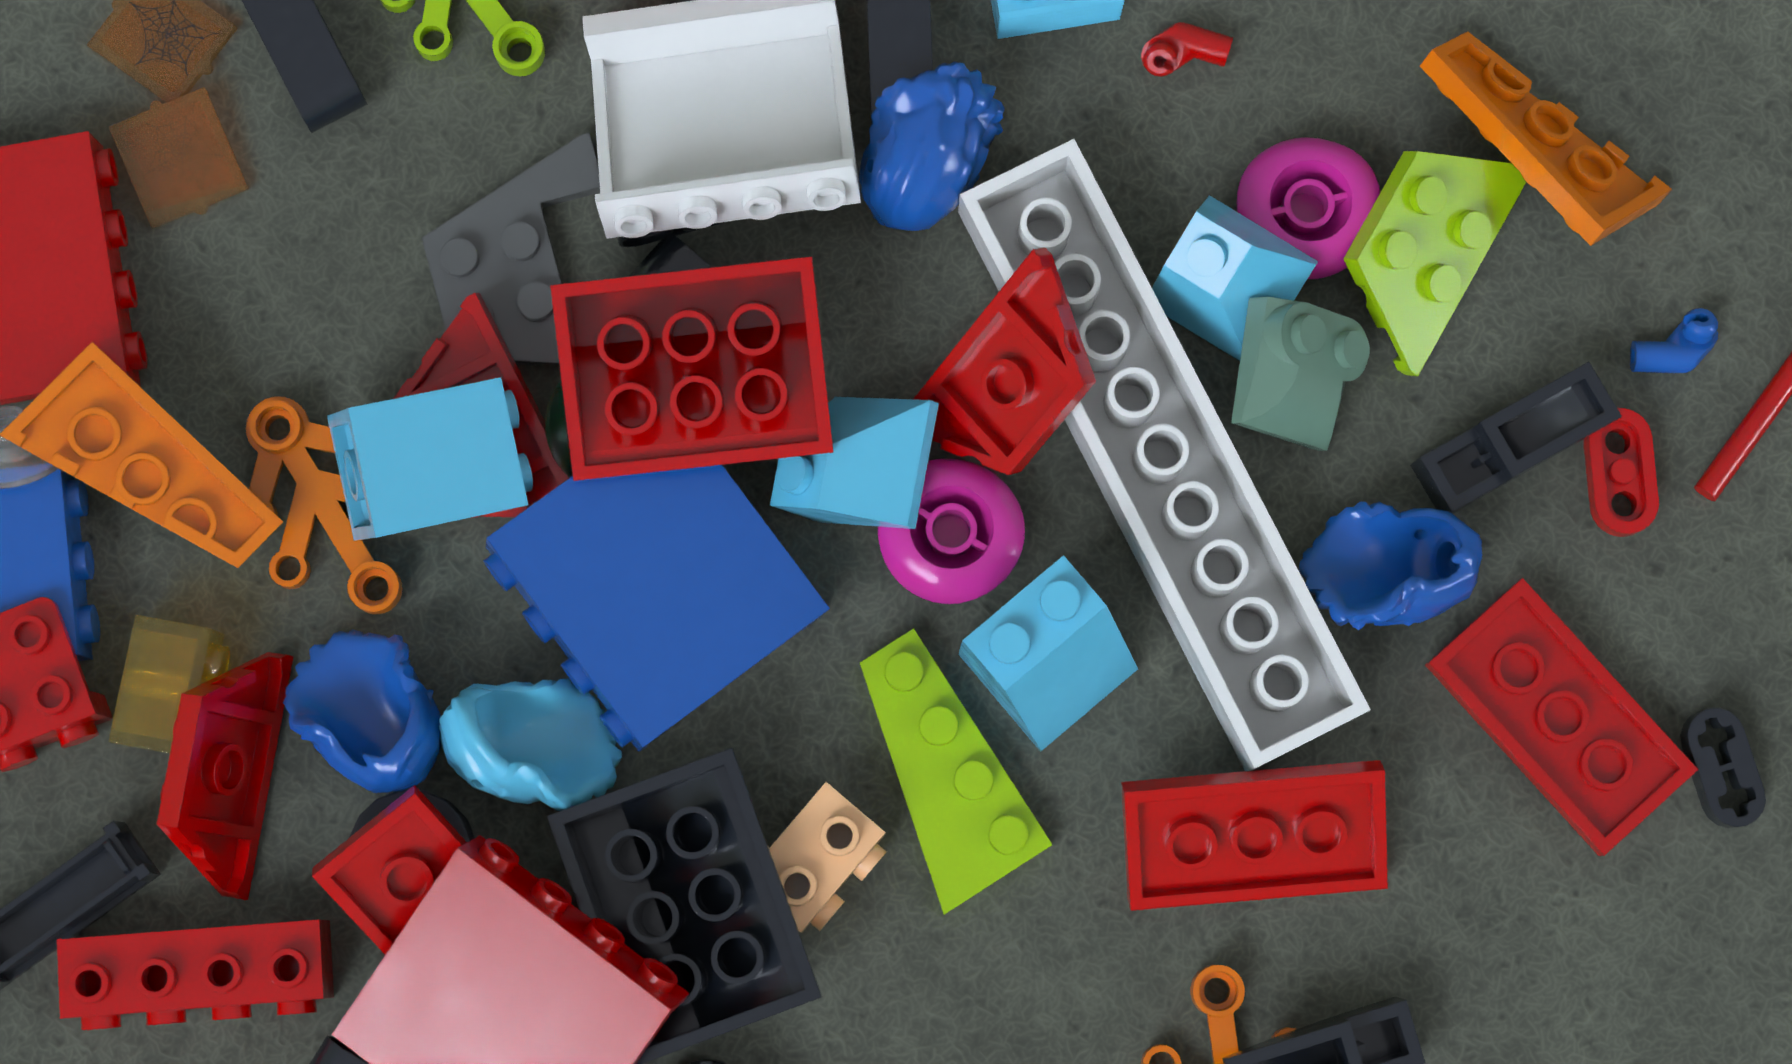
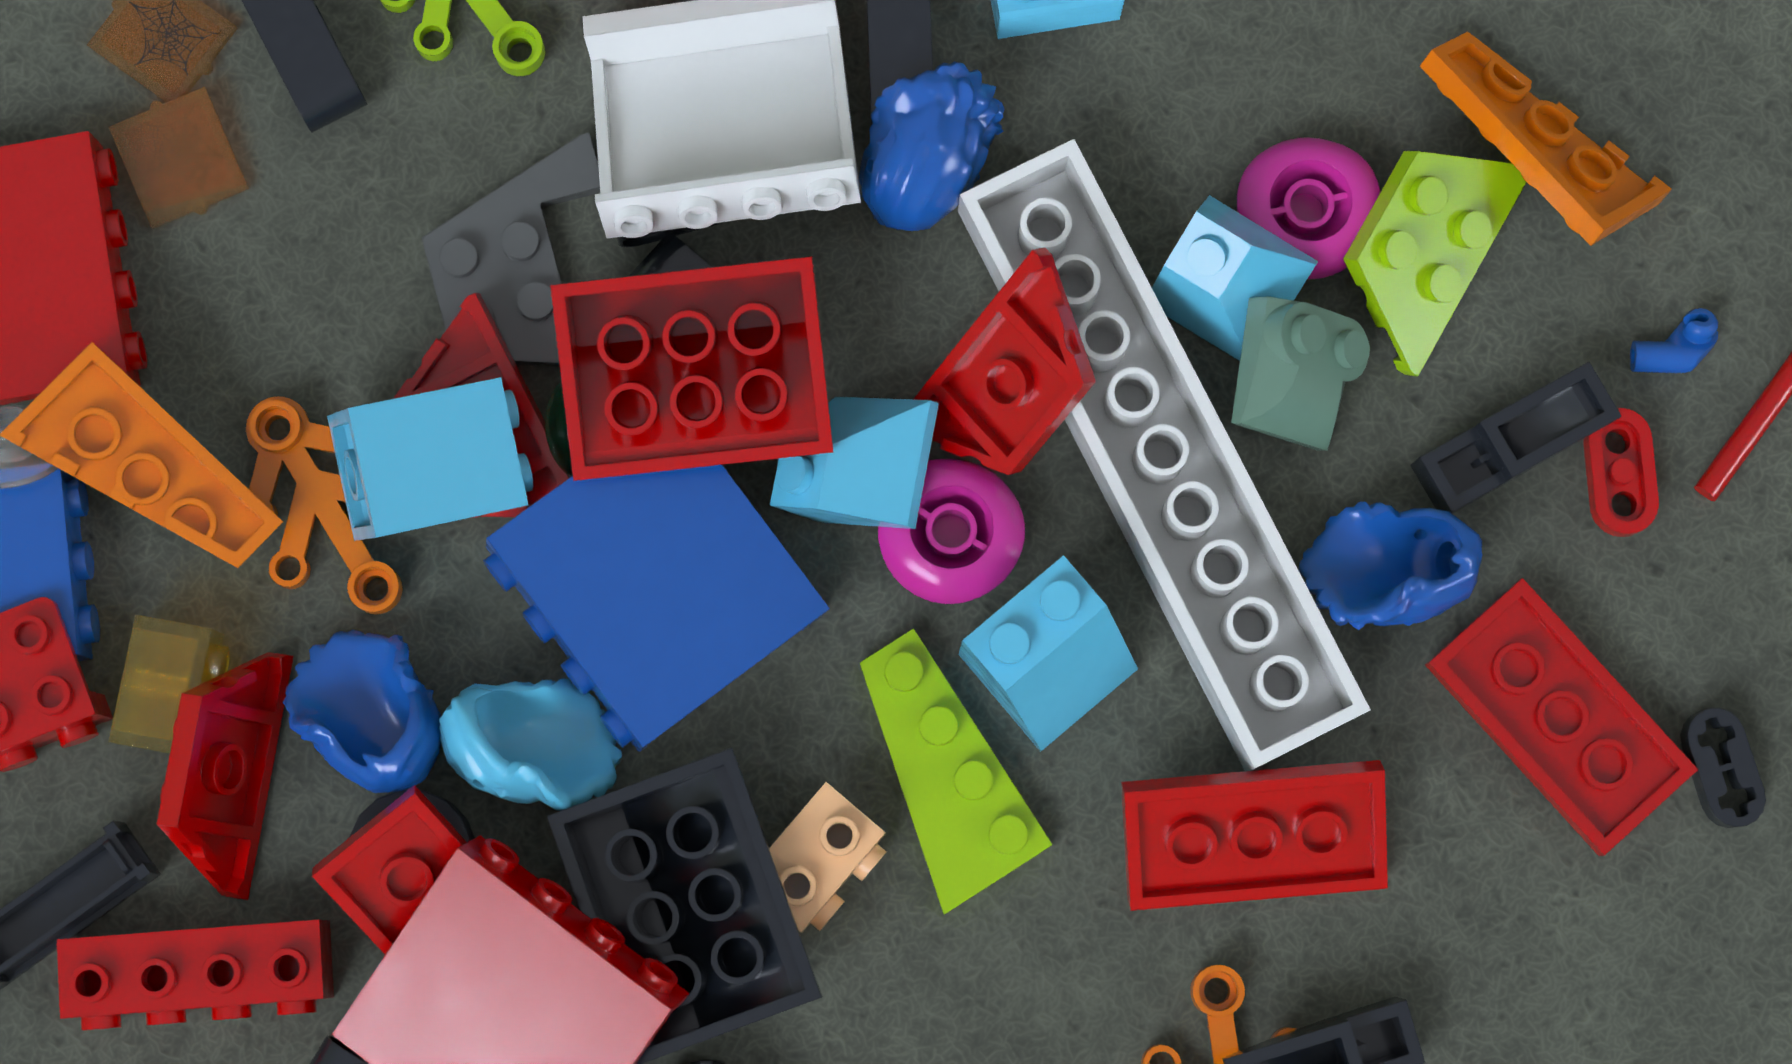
red arm [1141,22,1233,77] -> none

